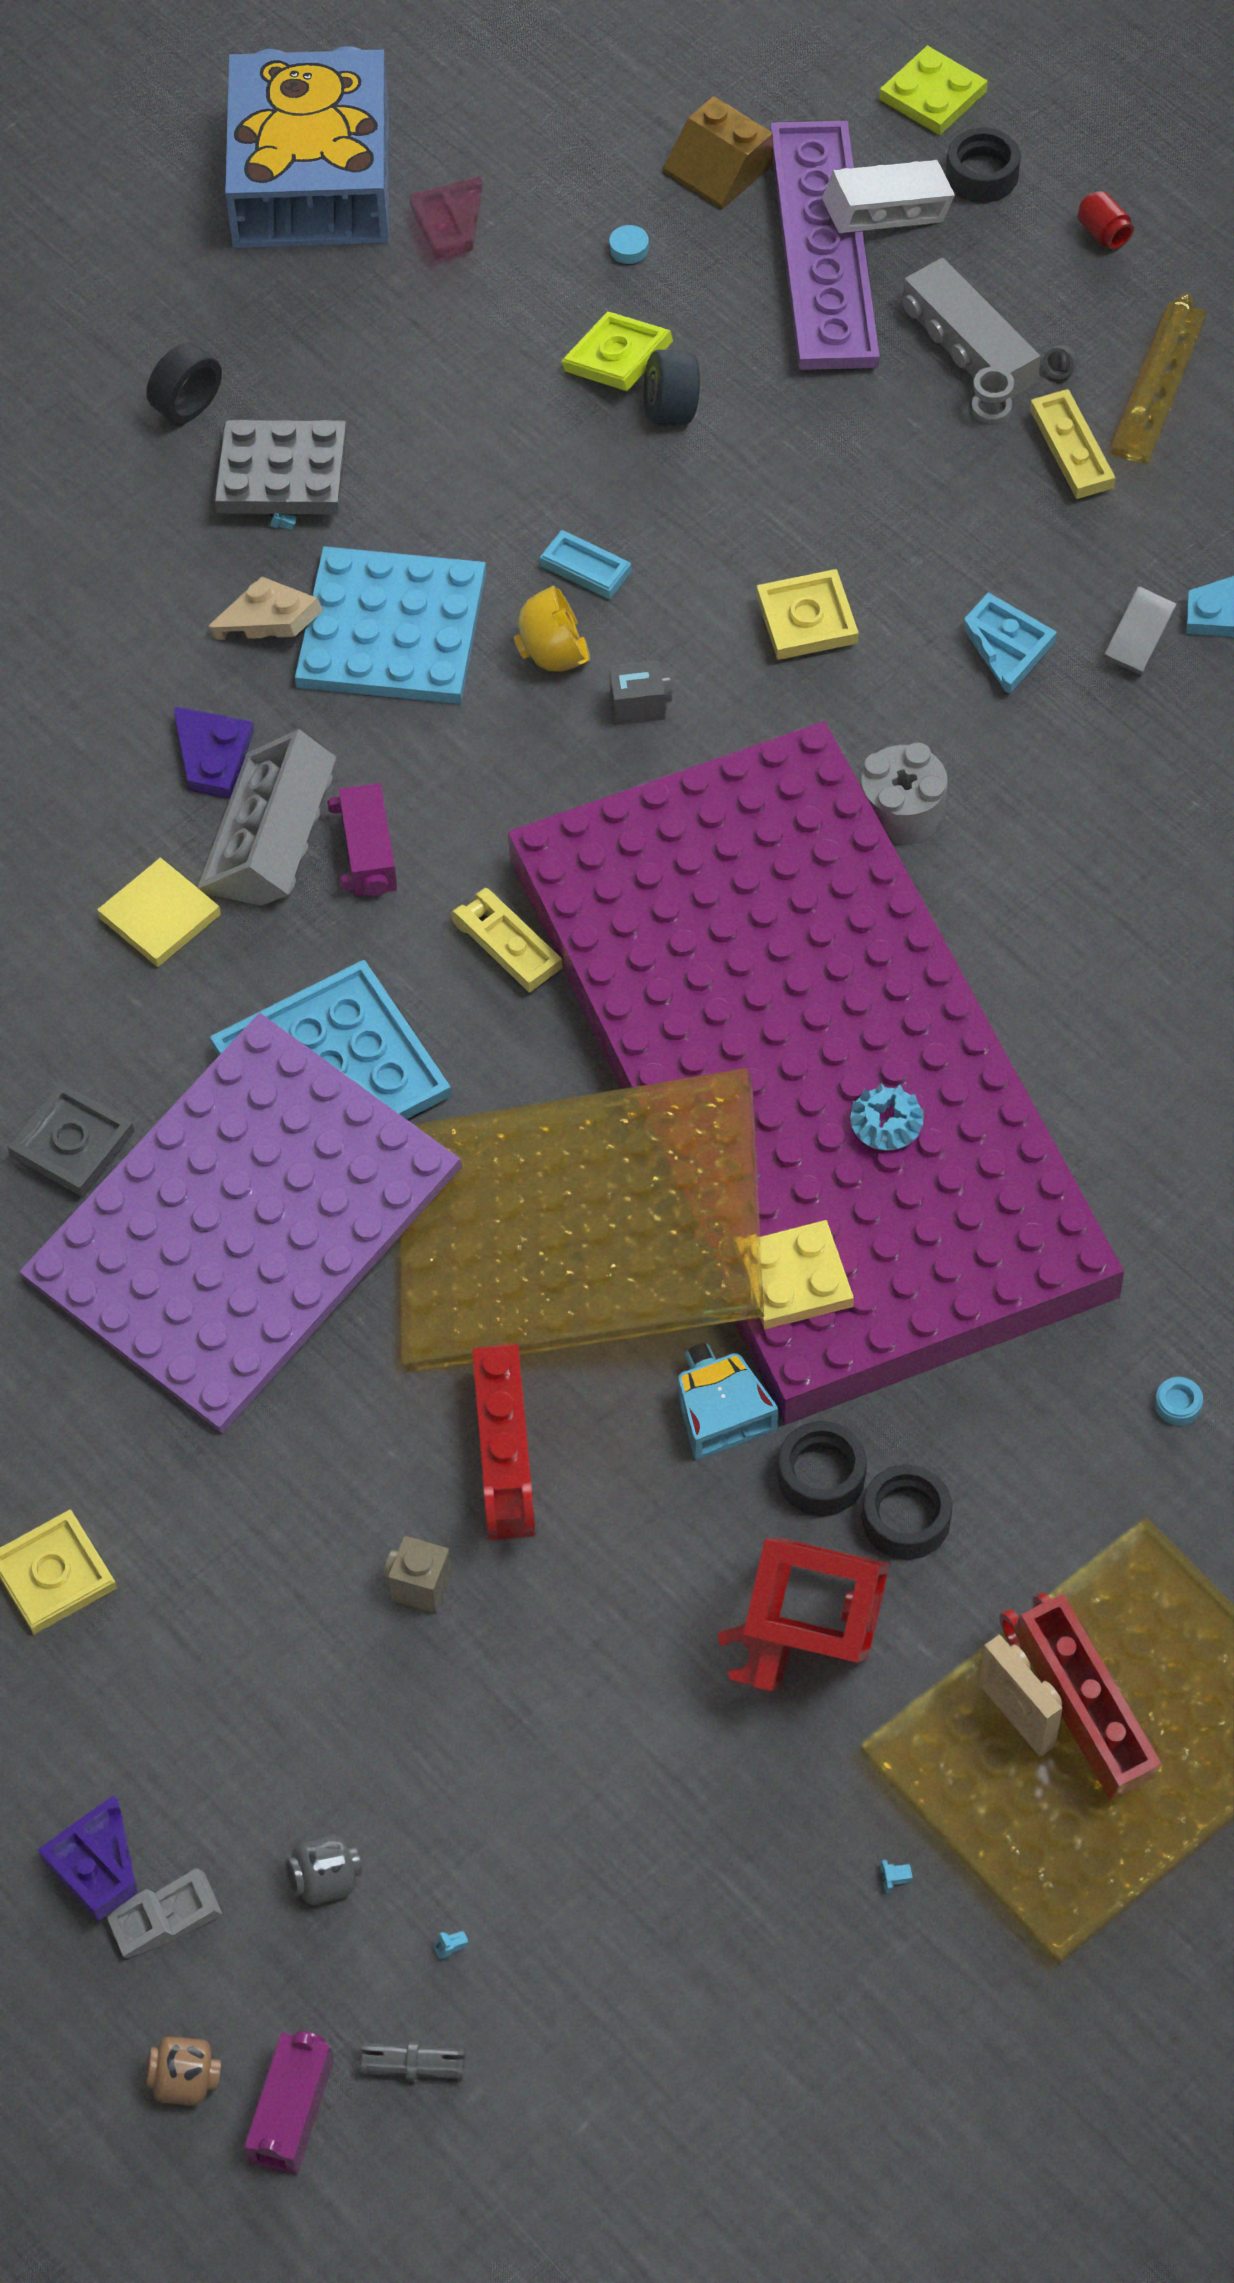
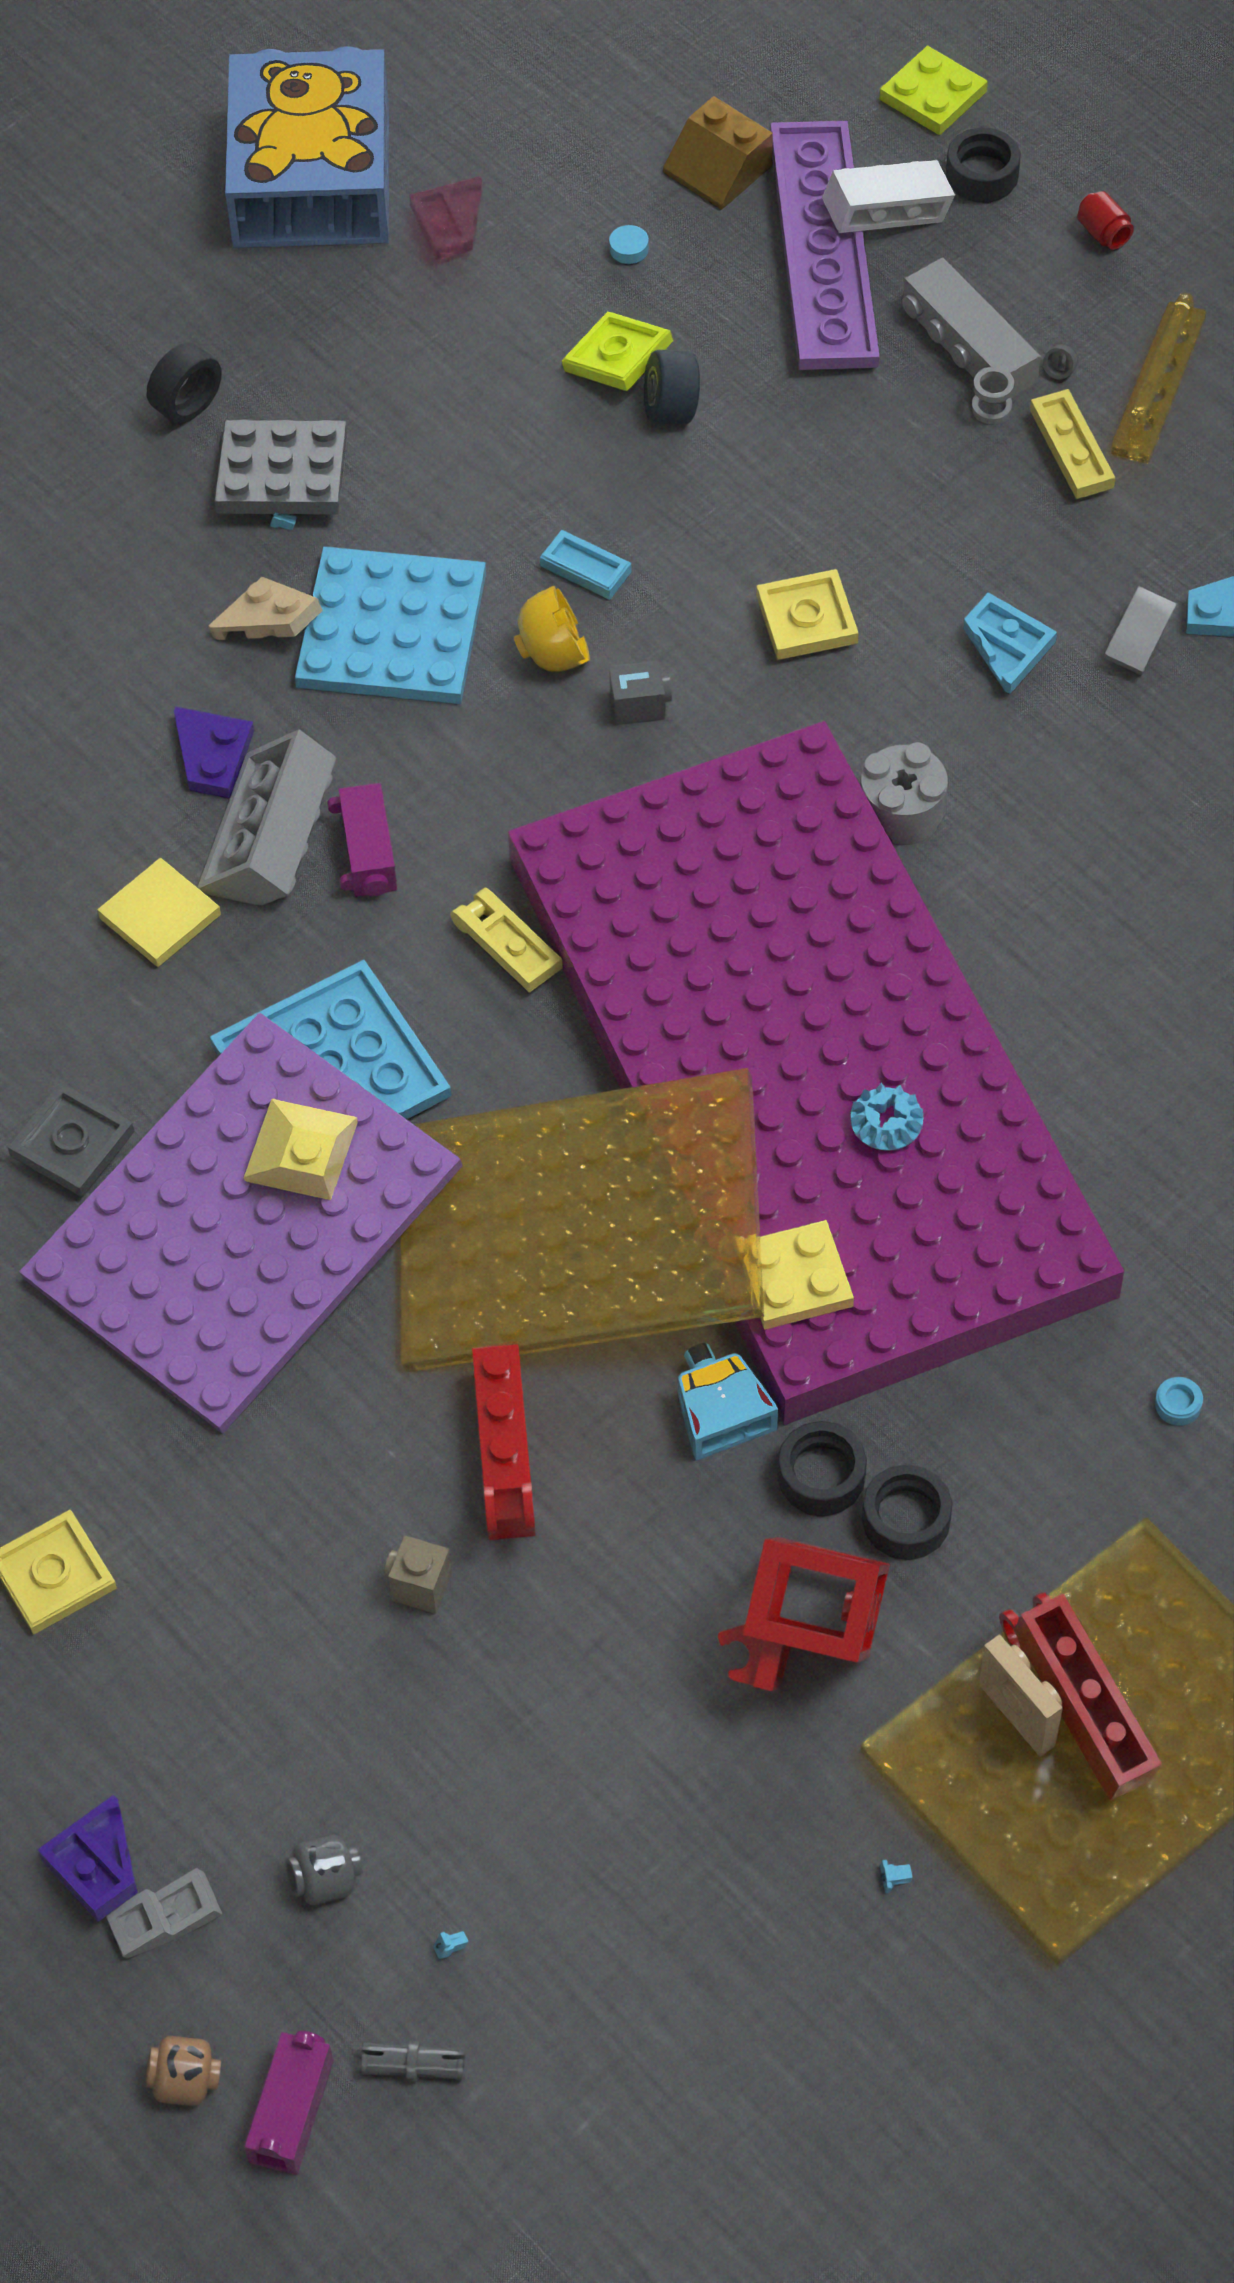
none -> light yellow slope [244,1099,358,1200]

